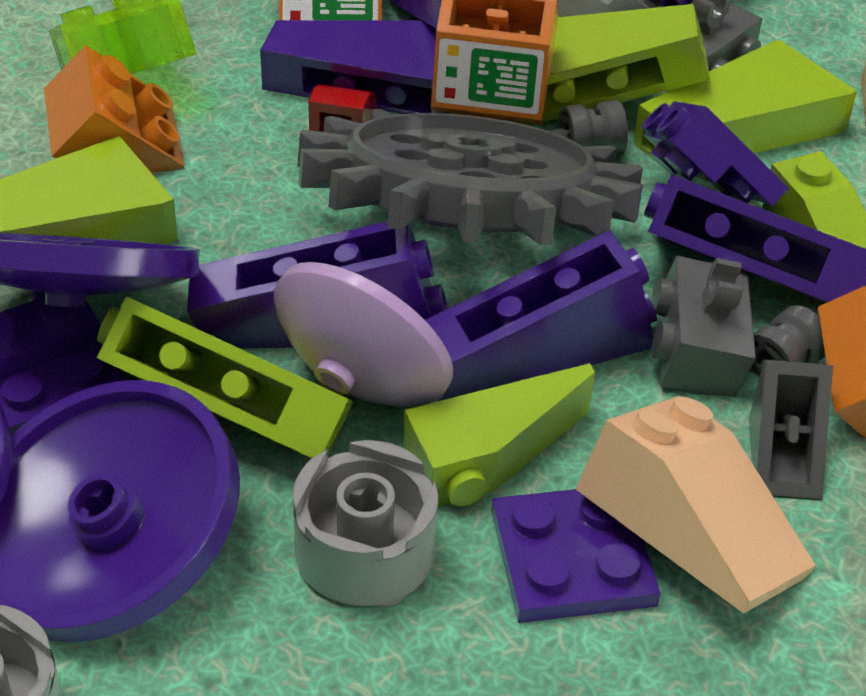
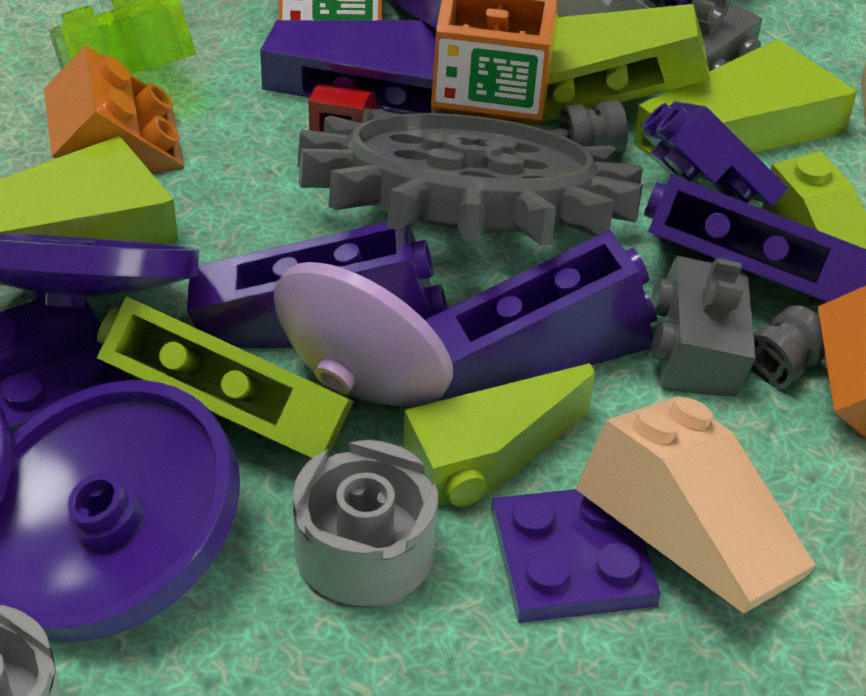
dark grey slope [749,360,833,499] -> none

